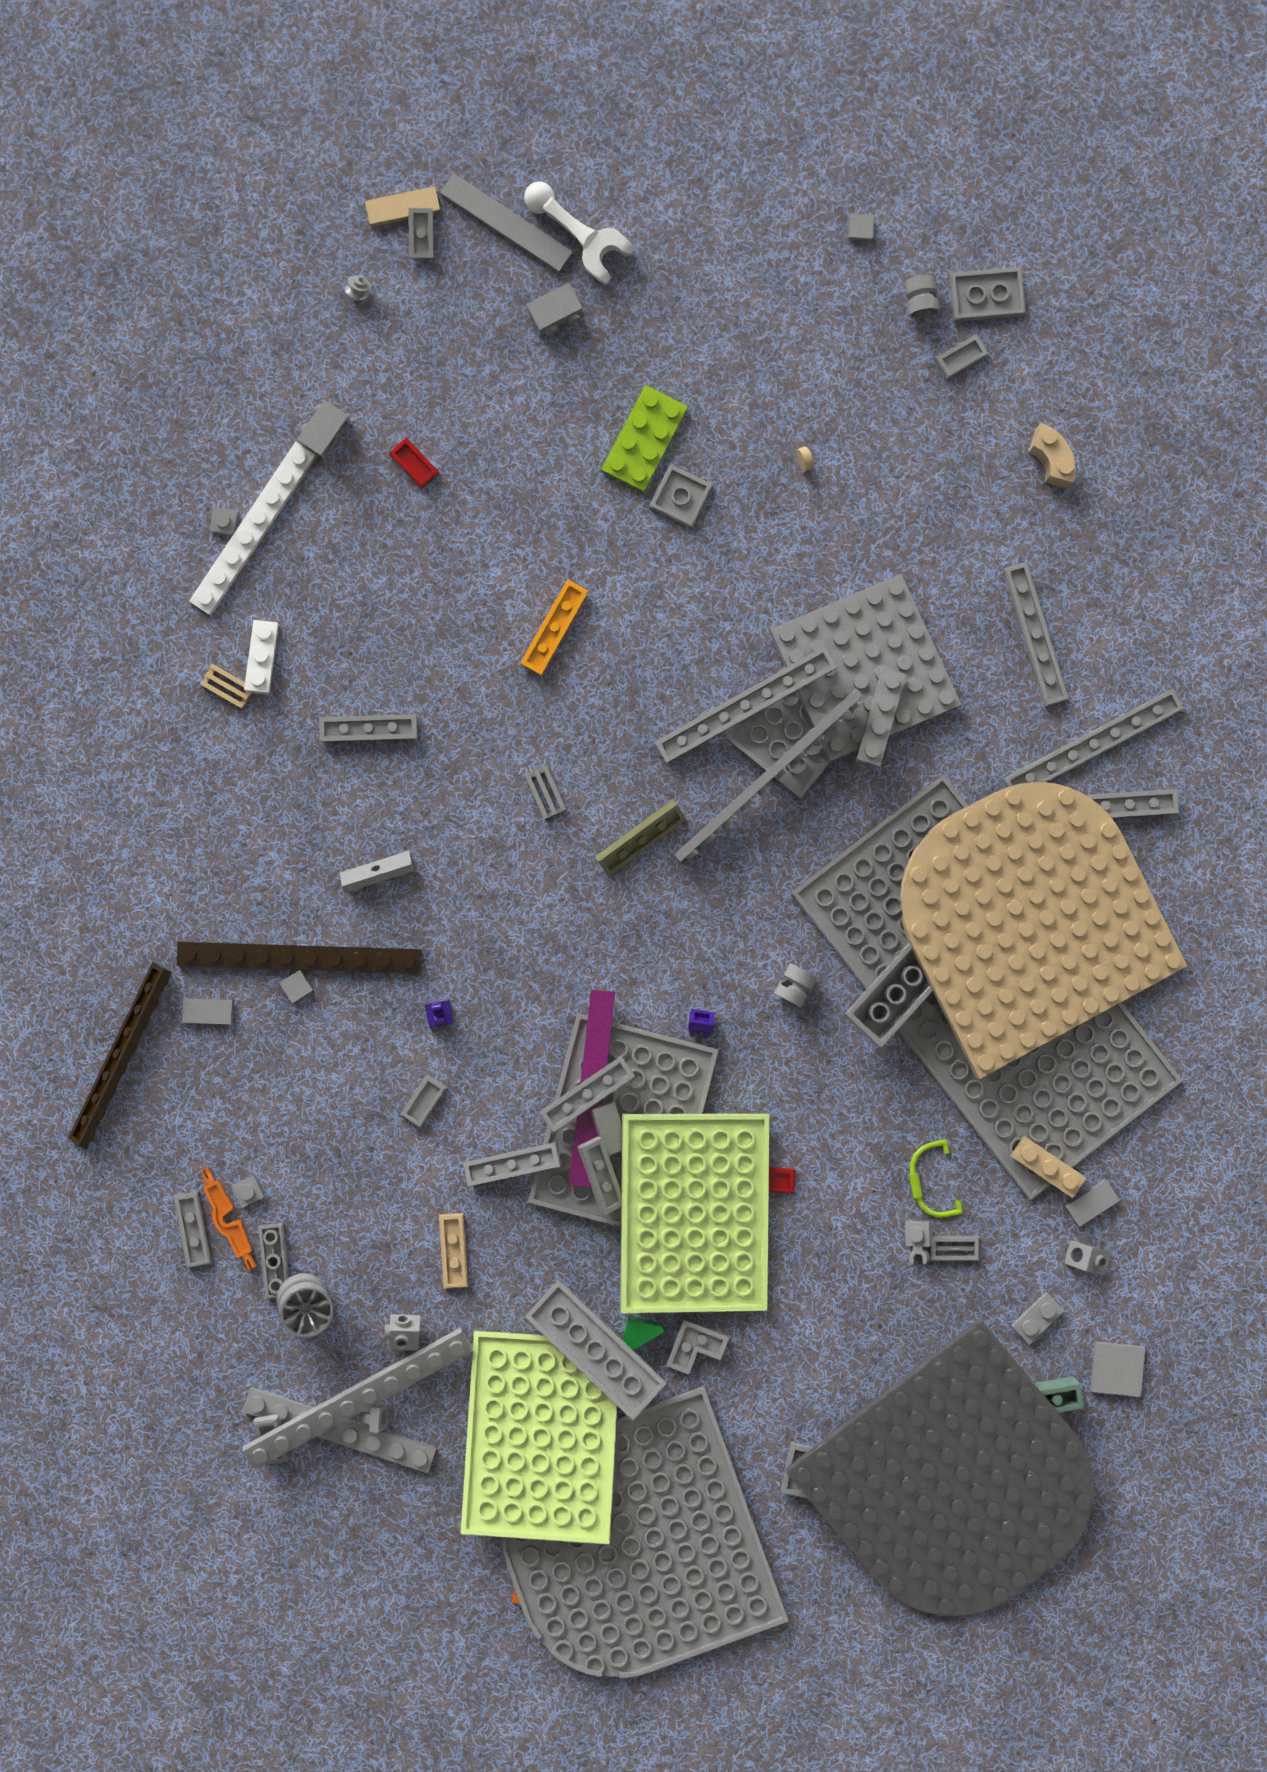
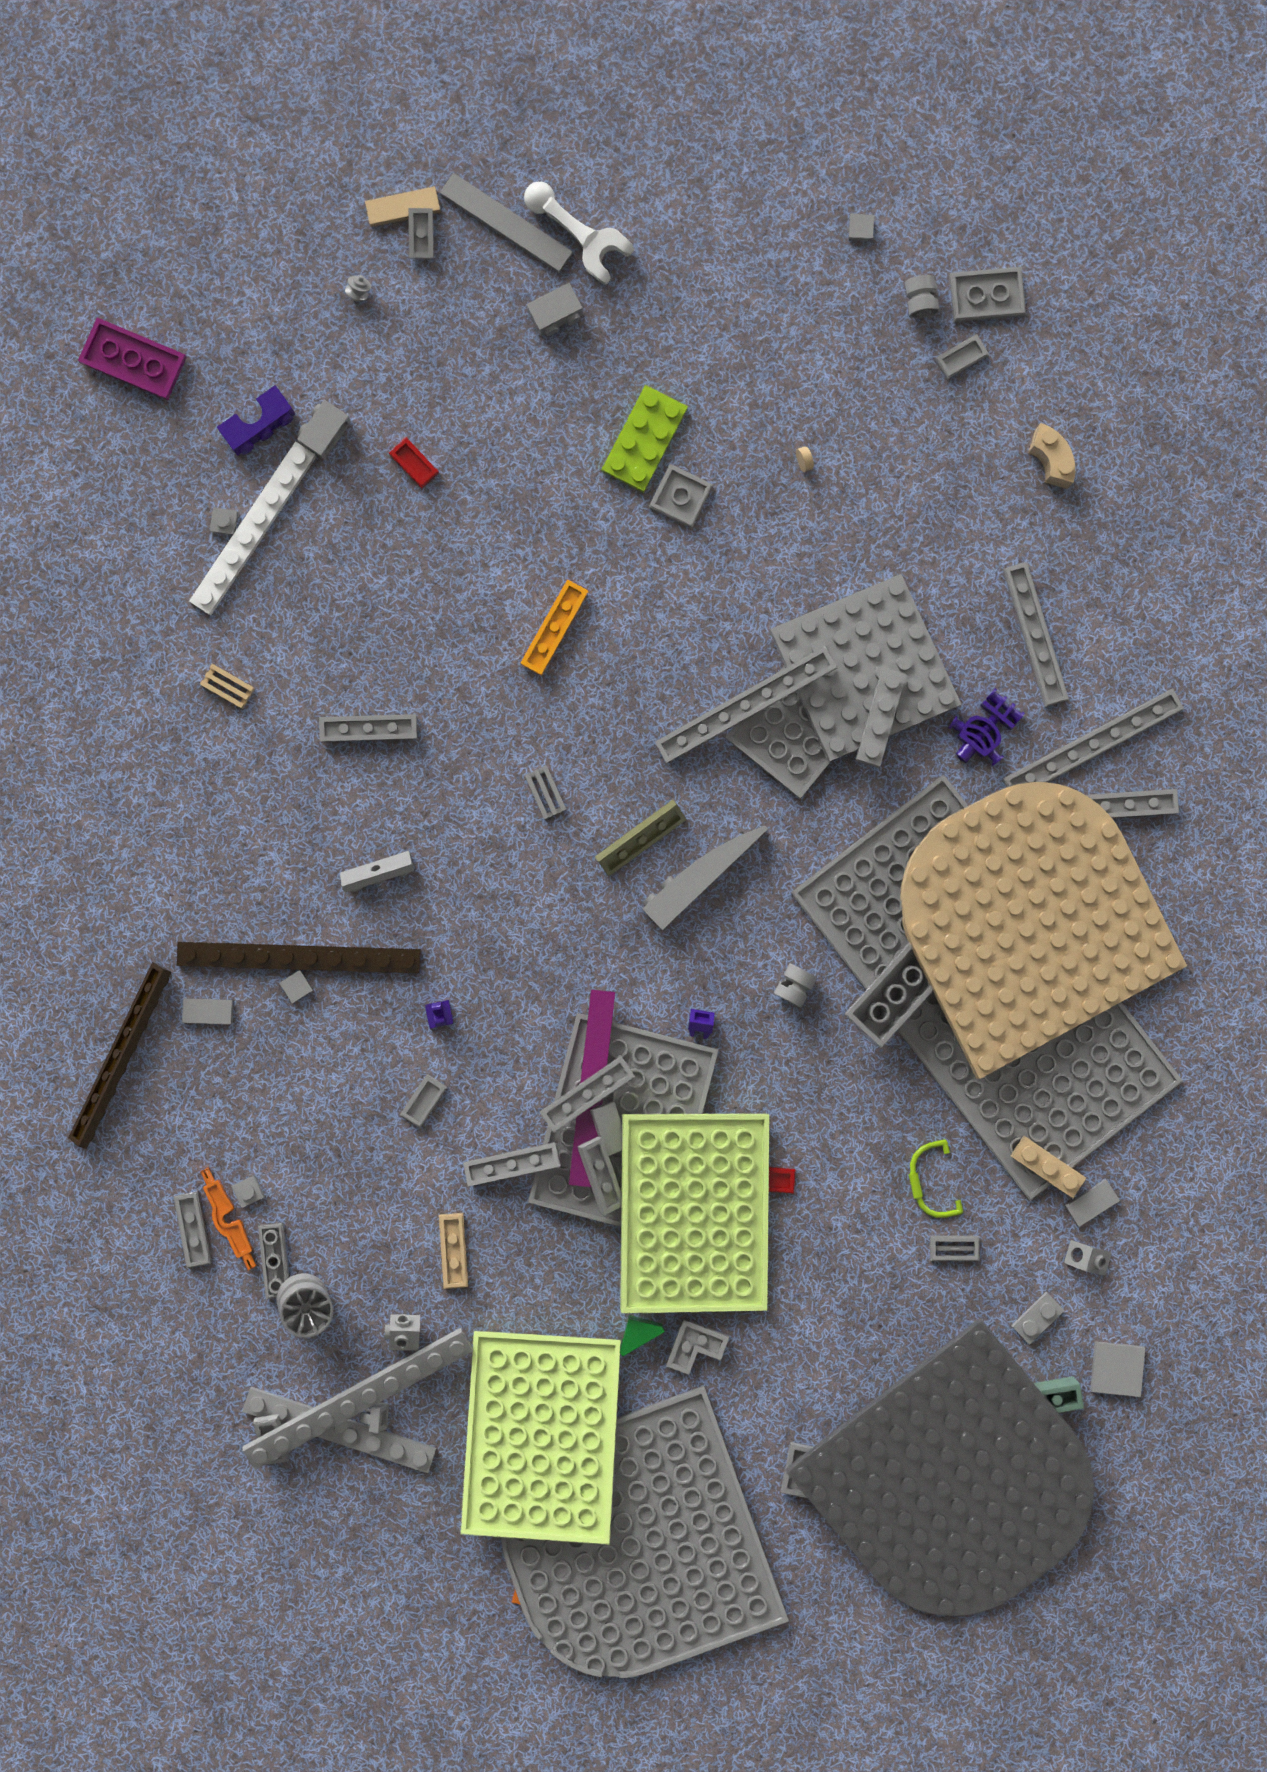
white plate [244,620,279,695] -> none
light grey plate [524,1279,667,1420] -> none
light grey plate [674,688,863,862] -> none
light grey plate [905,1220,932,1264] -> none
none -> magenta plate [78,317,187,401]
none -> dark purple arch [217,385,296,456]
none -> light grey slope [642,826,768,930]
none -> dark purple piece [948,688,1025,765]

